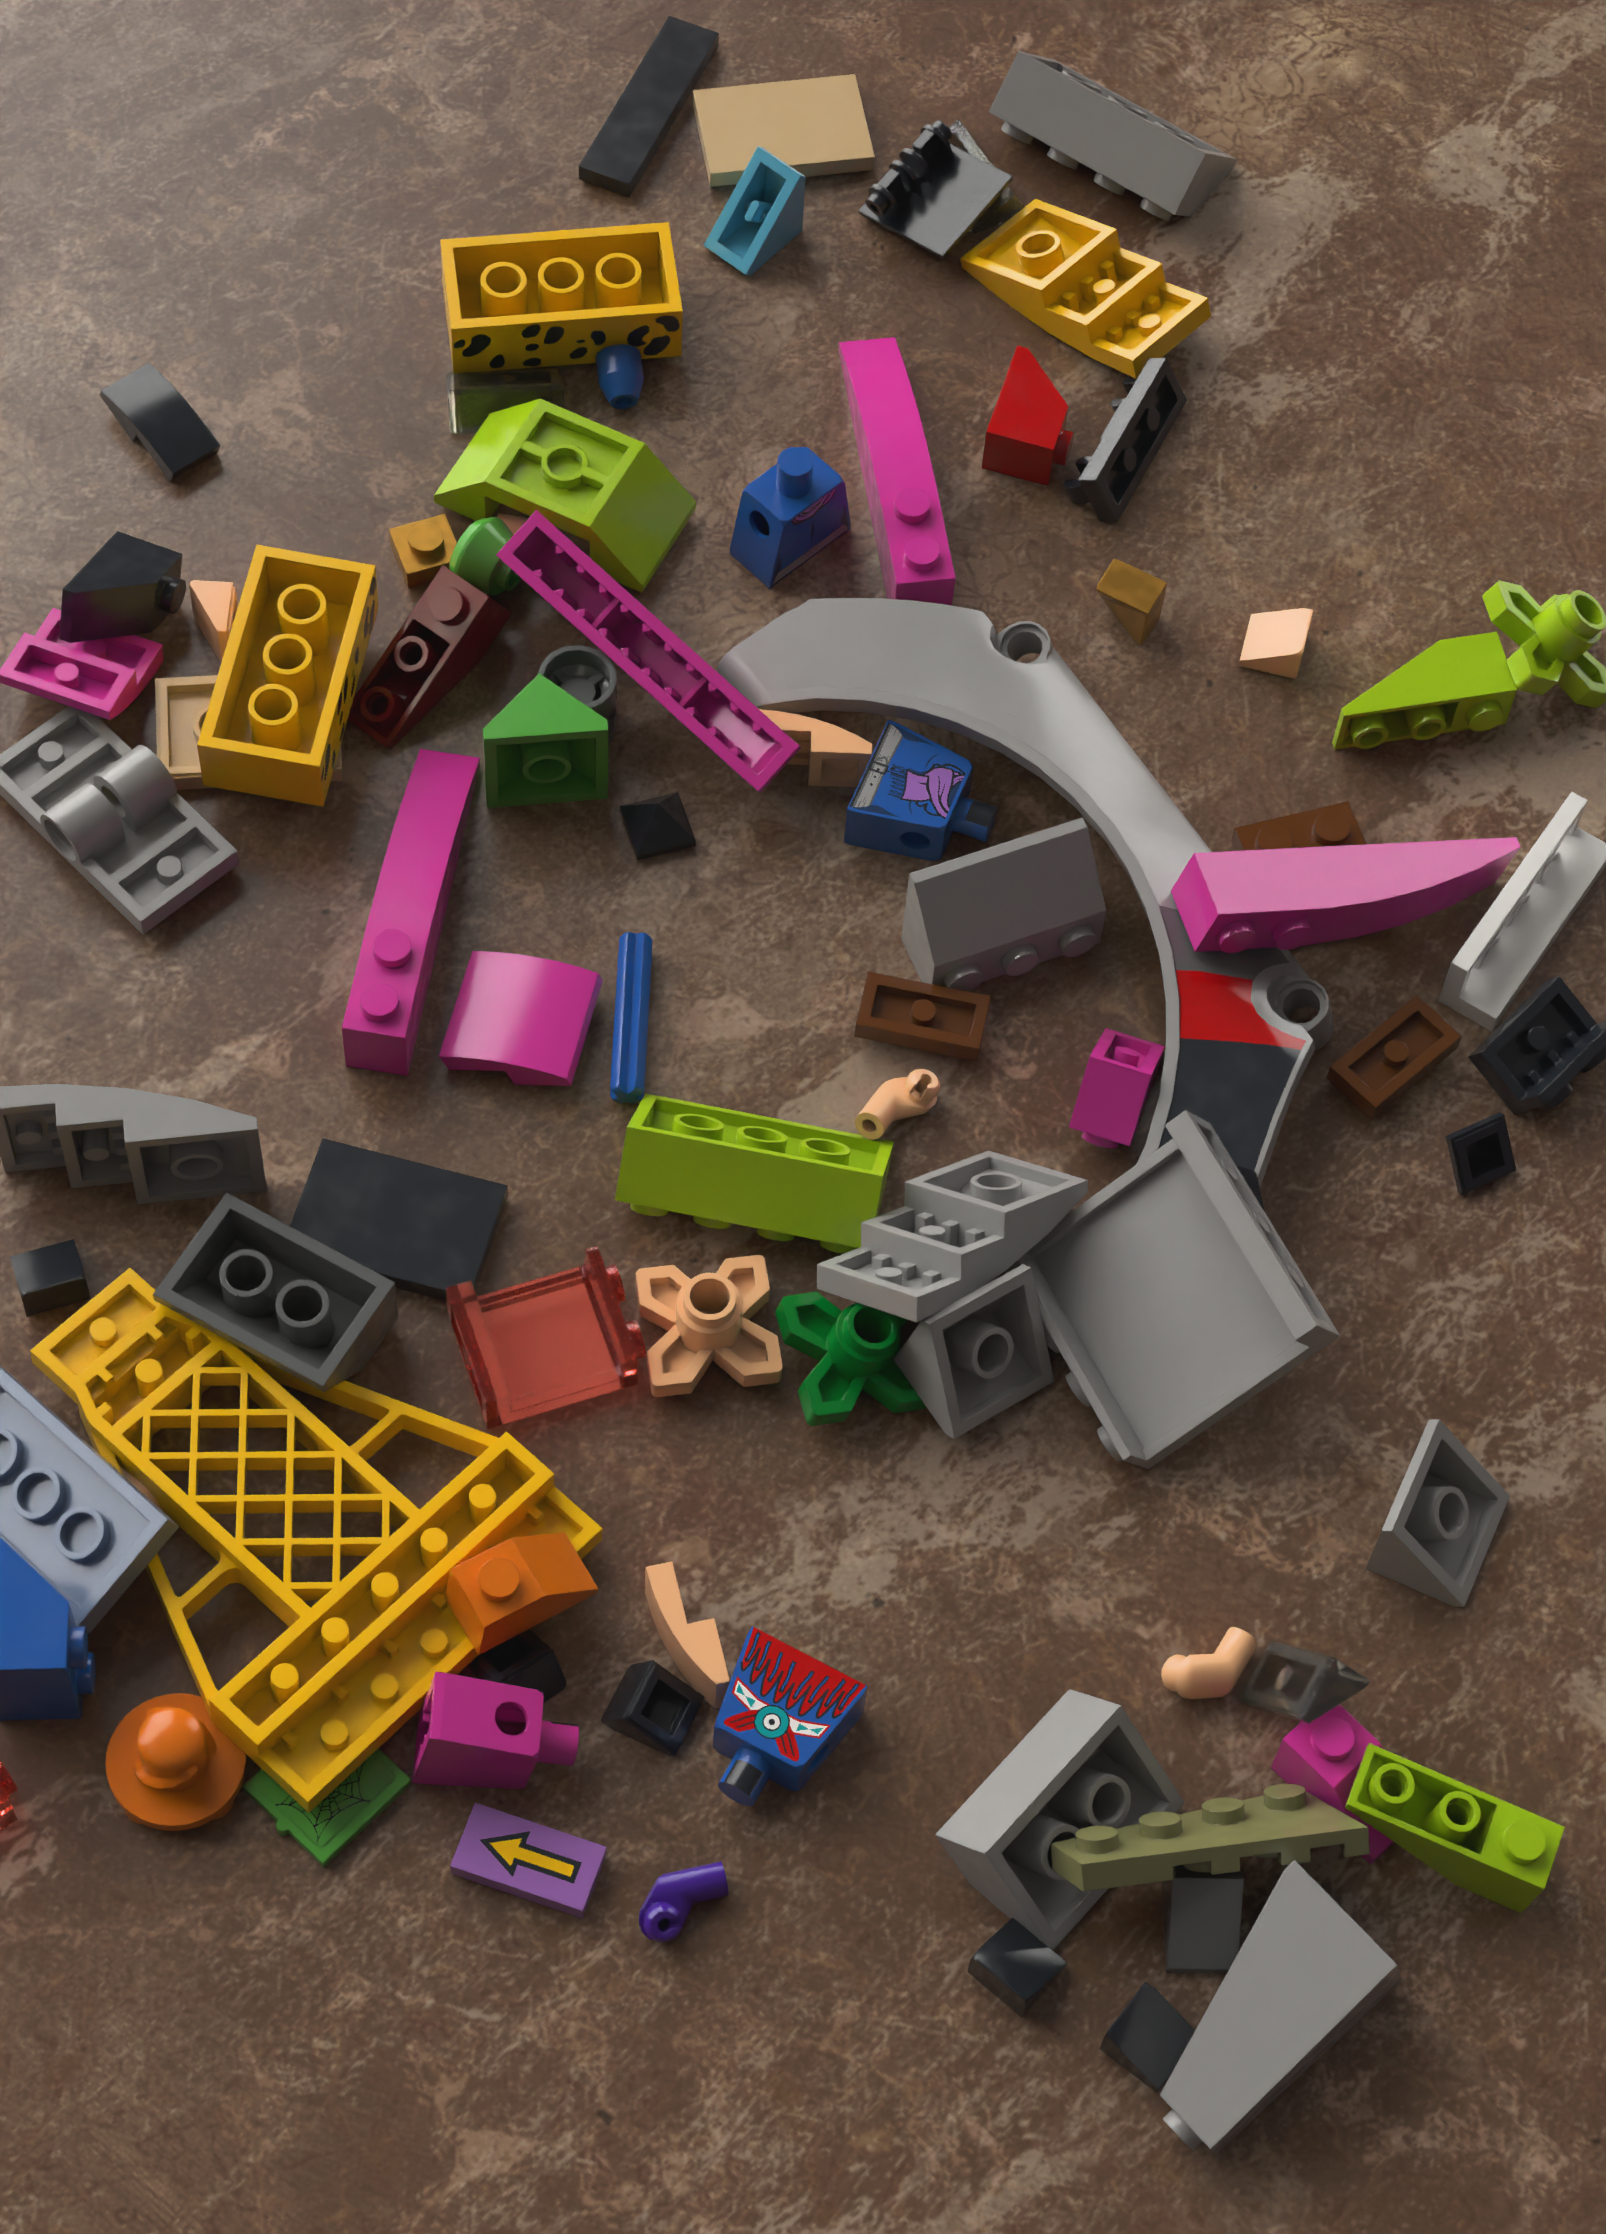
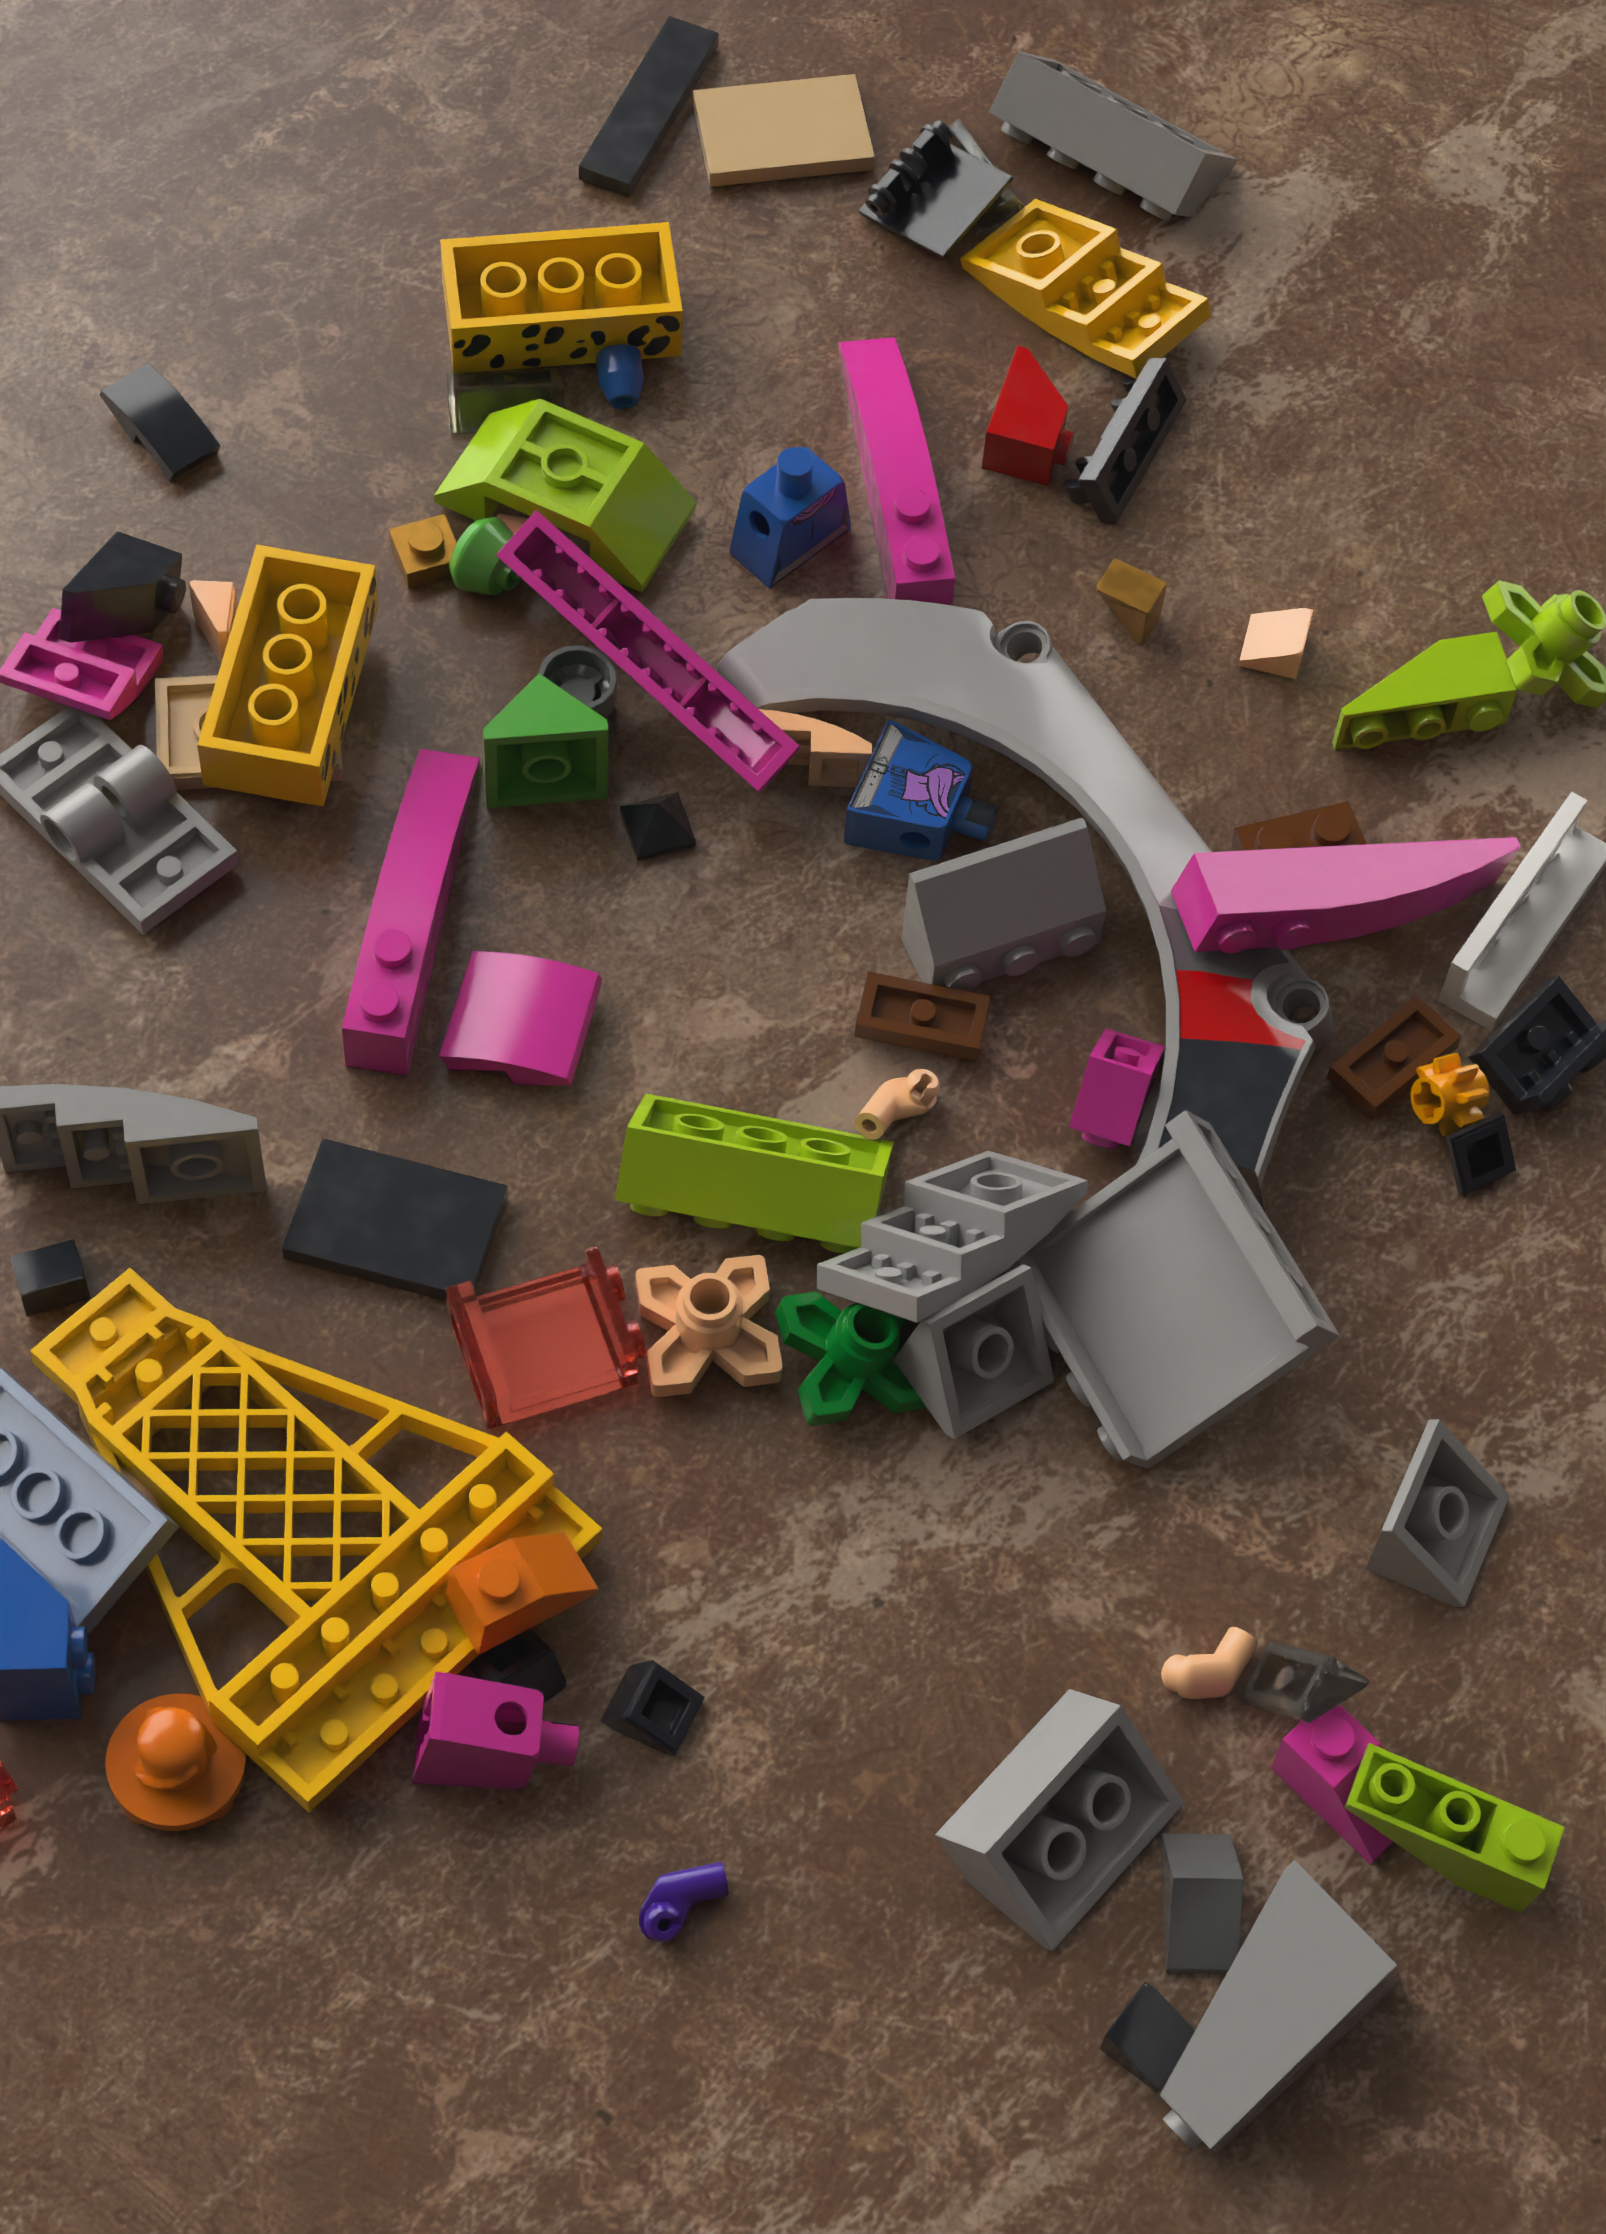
dark grey slope [153,1192,398,1392] -> none
bright green piece [243,1748,412,1868] -> none
dark red slope [348,565,512,749] -> none
medium lavender tile [450,1802,607,1919] -> none
blue axle [610,932,653,1104] -> none
light nougat slope [645,1561,730,1709] -> none
medium azure slope [703,147,806,276] -> none
torso [713,1626,868,1806] -> none
black slope [967,1917,1067,2017] -> none
olive wing [1051,1784,1370,1892] -> none
none -> light orange gear [1411,1053,1490,1136]

